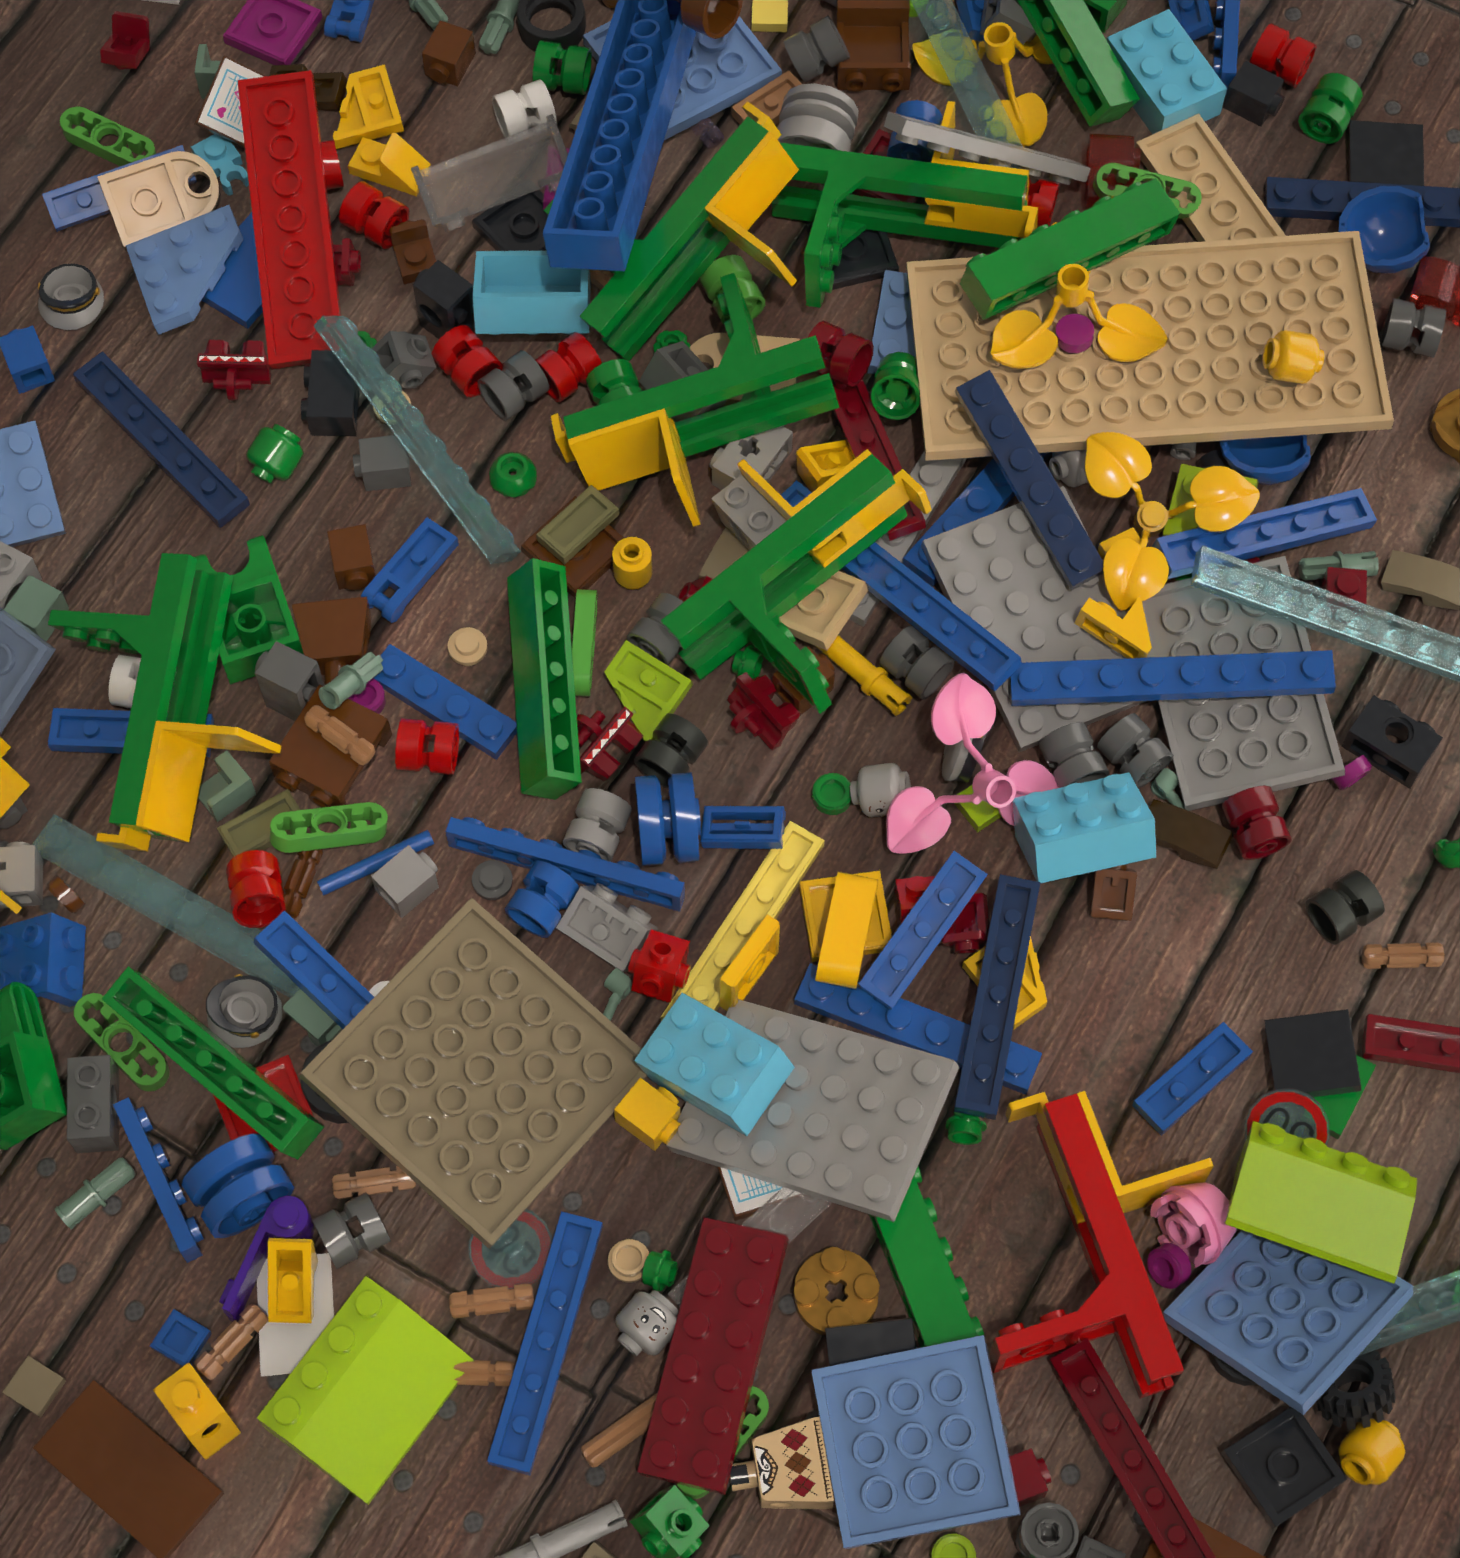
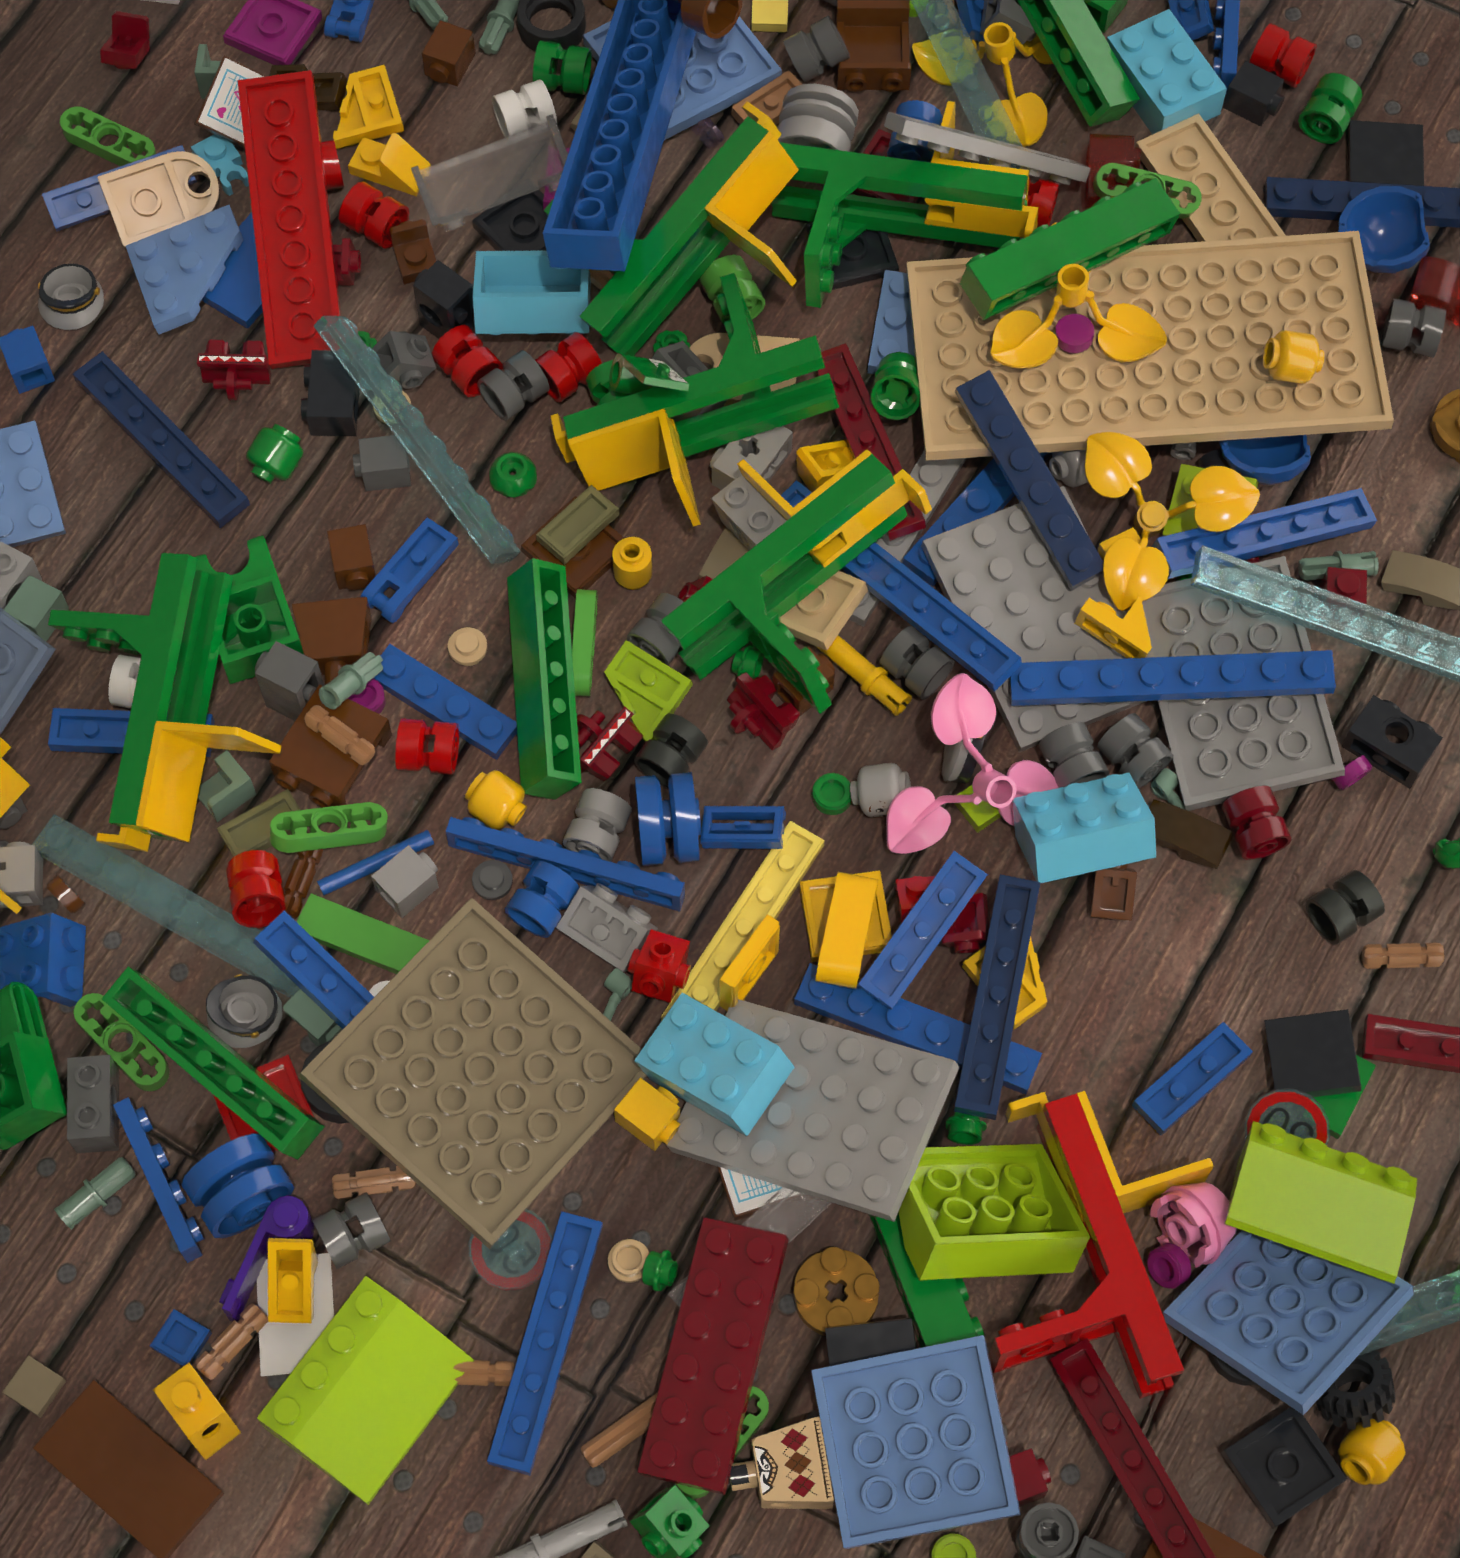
medium nougat axle [449,1284,534,1318] -> none
light grey head [616,1290,679,1356] -> none
dark red wheel [808,320,874,387] -> none
none -> bright green tile [297,894,430,974]
none -> yellow head [465,770,527,830]
none -> green door [609,354,690,395]
none -> lime slope [899,1144,1090,1280]

